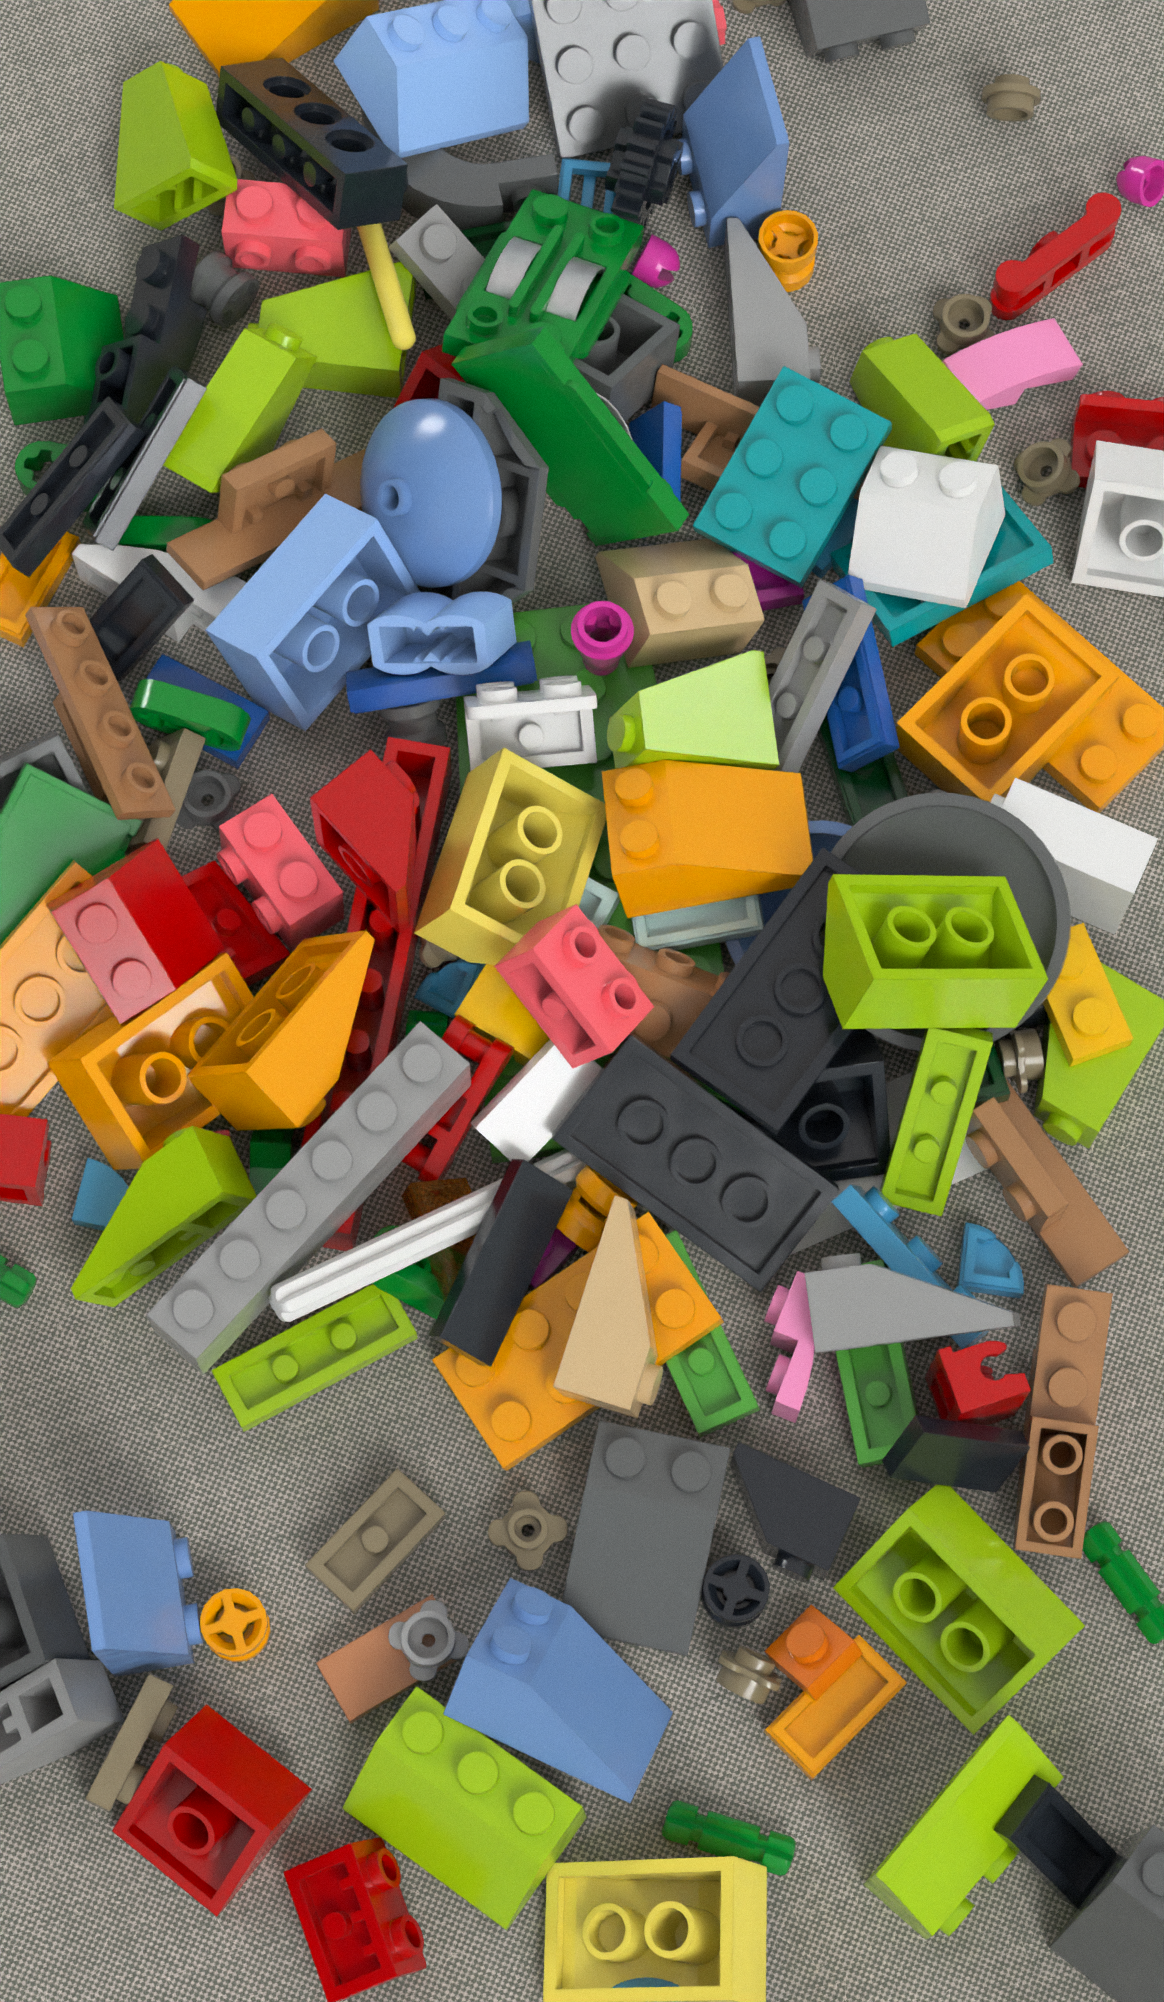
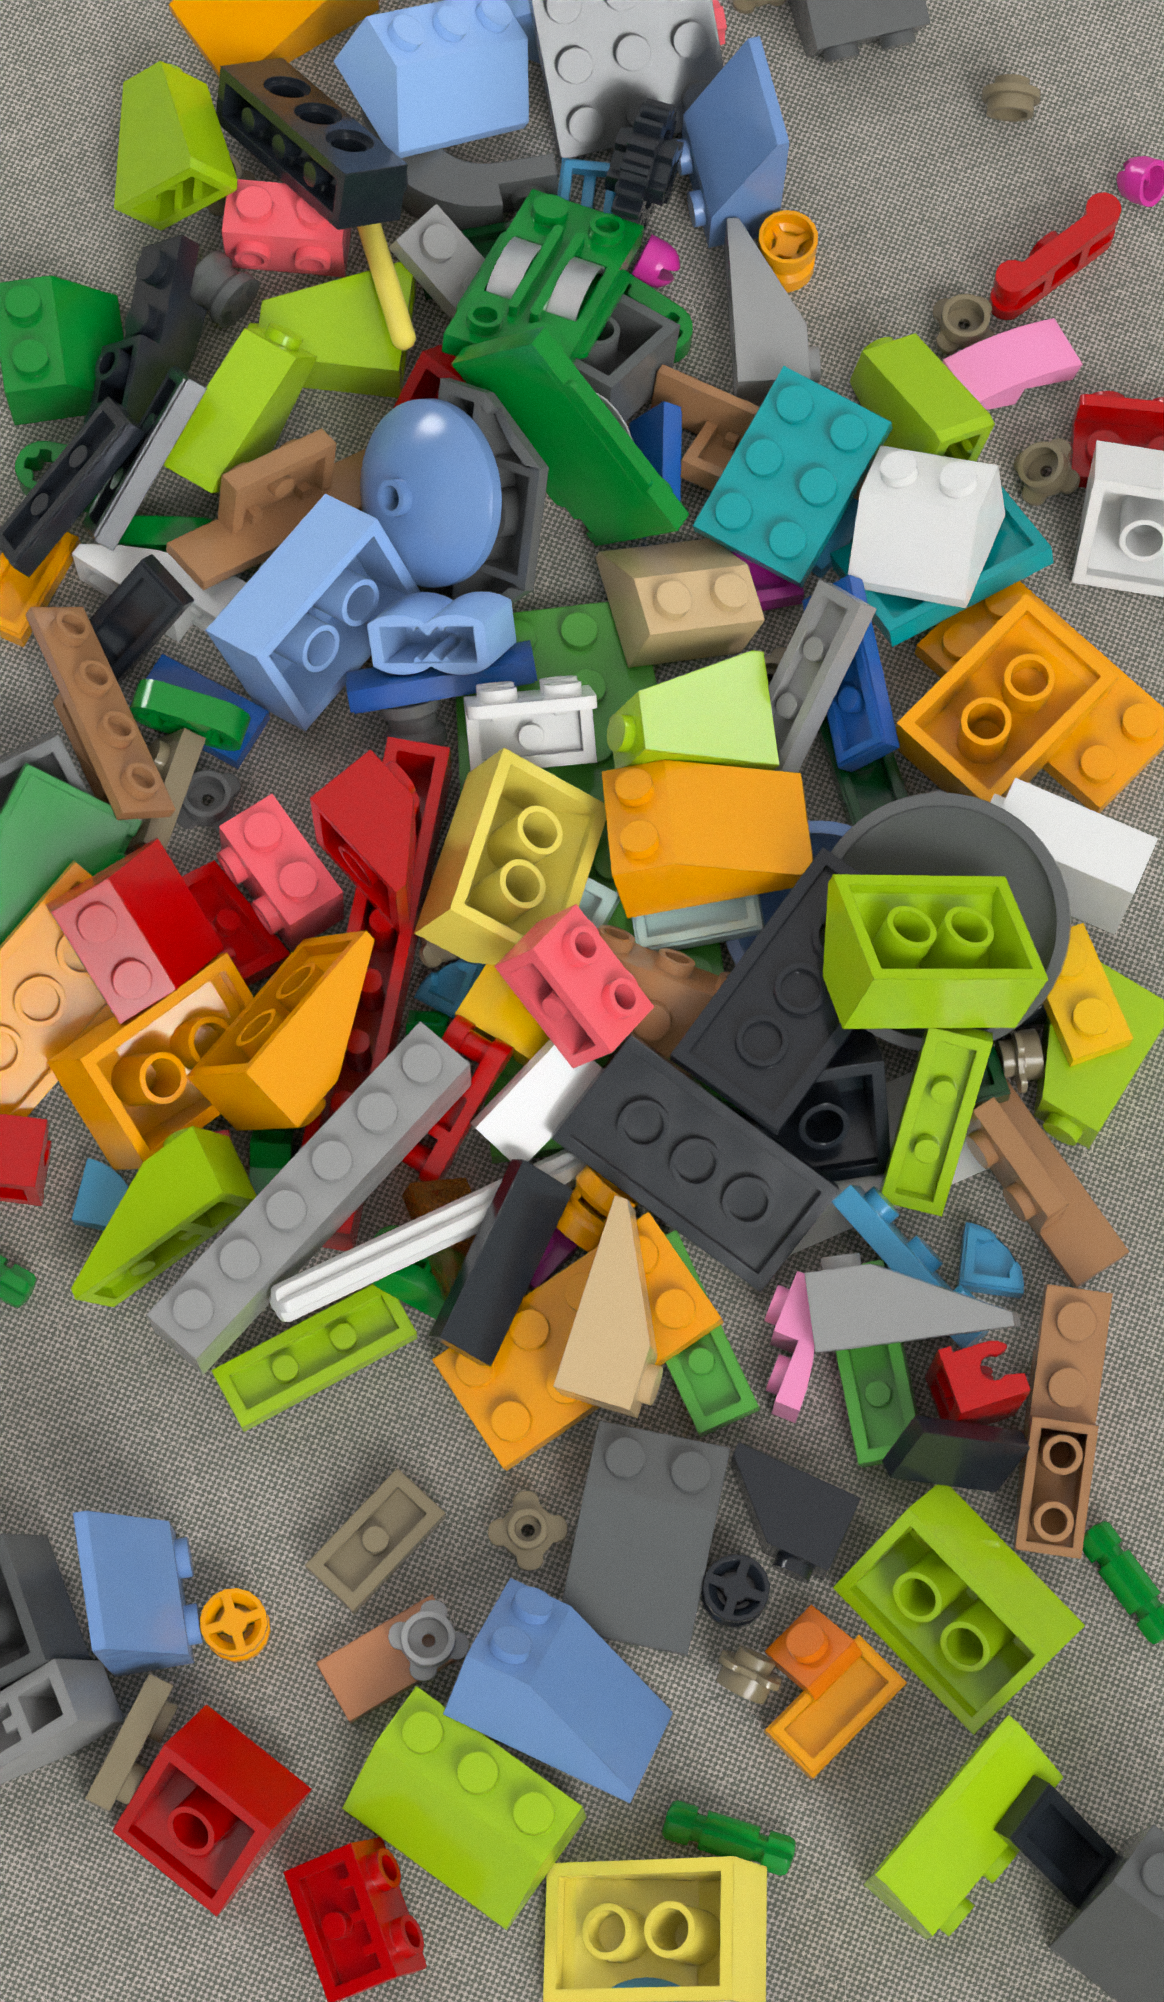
dark pink cone [571,601,634,676] -> none

